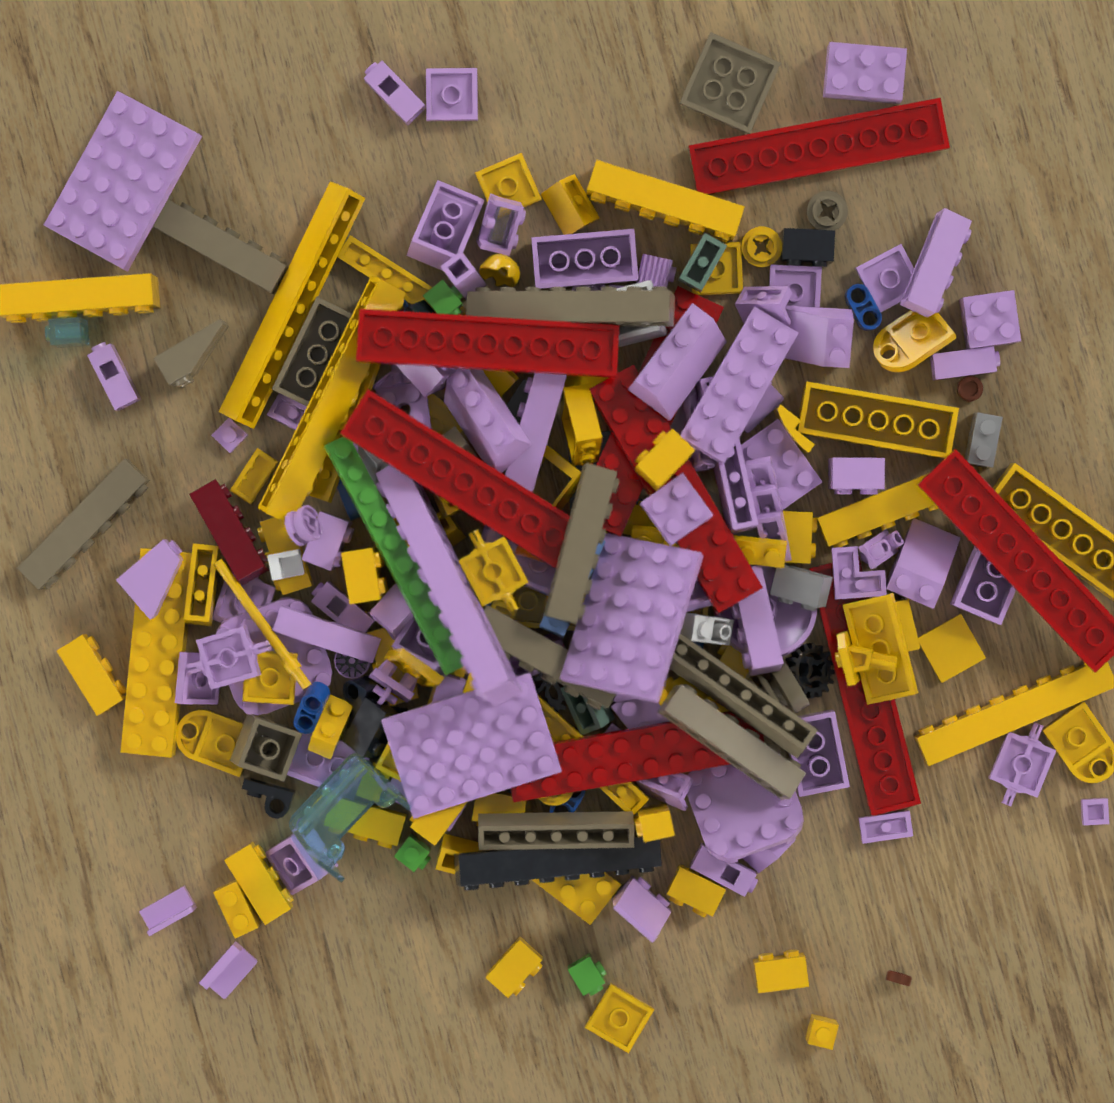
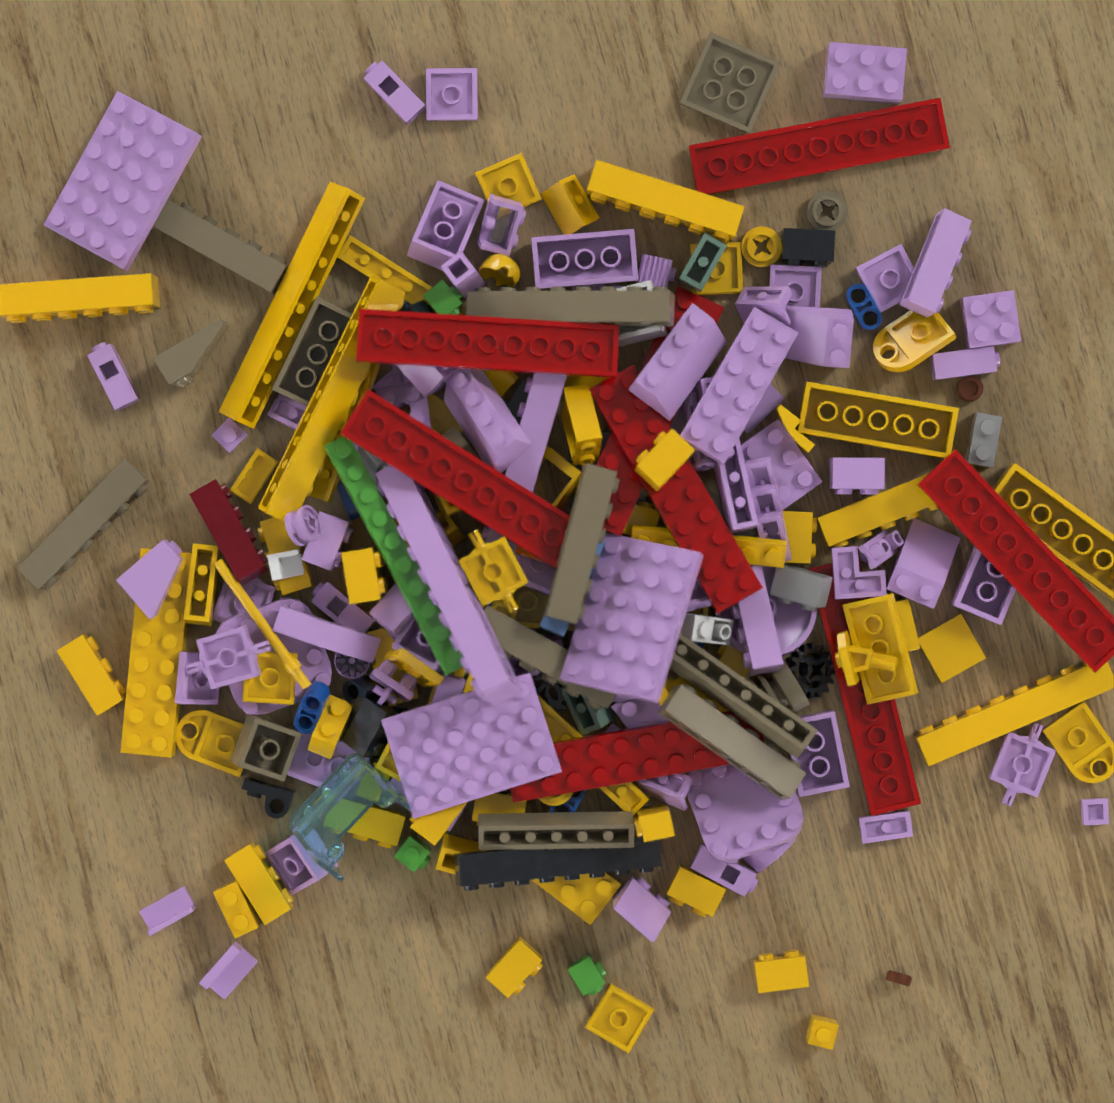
clear light blue brick [45,317,90,348] -> none
lavender plate [640,473,713,546] -> none

